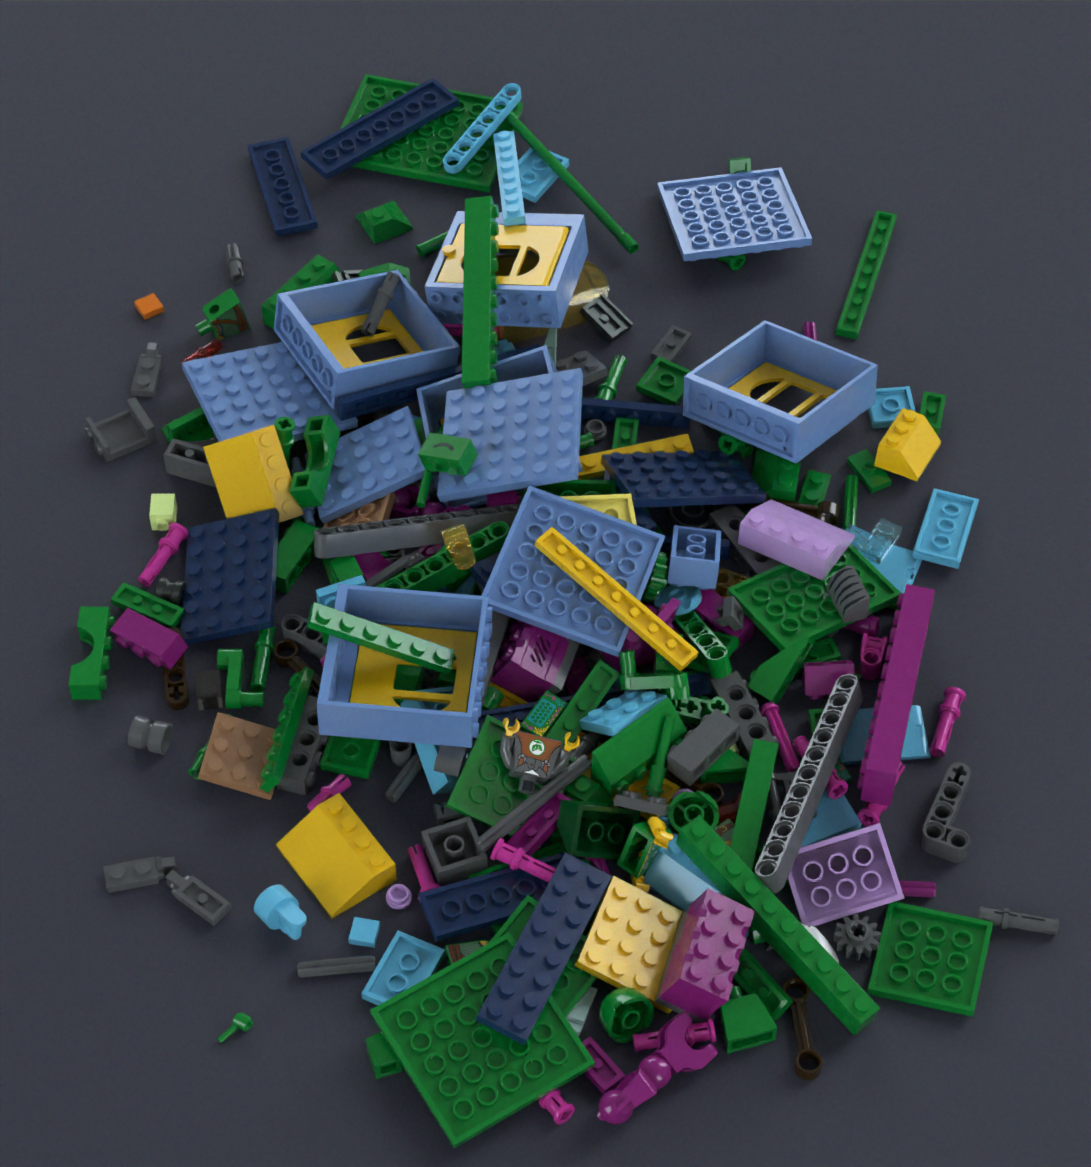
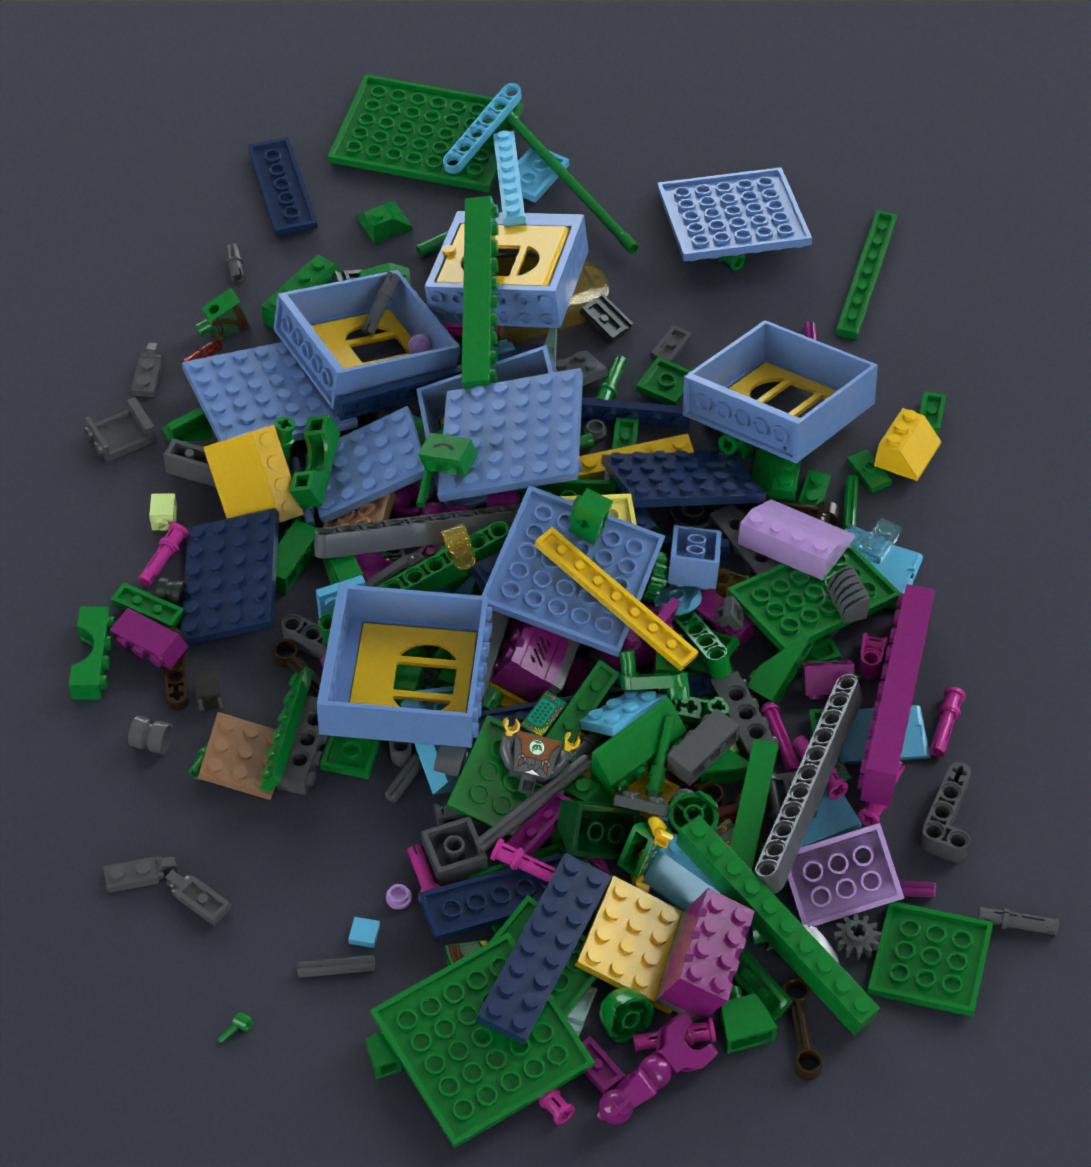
orange tile [134,293,164,320] -> none
green beam [217,648,264,709] -> none
green pin [250,626,275,692] -> none
medium azure piece [254,884,306,940] -> none
yellow slope [276,793,397,919] -> none
dark blue plate [301,78,459,180] -> none
plate [307,602,455,675] -> none
dark pink axle [307,774,351,812] -> none
medium azure plate [361,930,445,1005] -> none
green tile [728,157,751,174] -> none
magenta cone [843,614,880,637] -> none
medium azure tile [868,386,916,429] -> none
medium azure tile [912,488,979,569] -> none
none -> lavender plate [408,334,431,354]
none -> green brick [568,488,613,545]

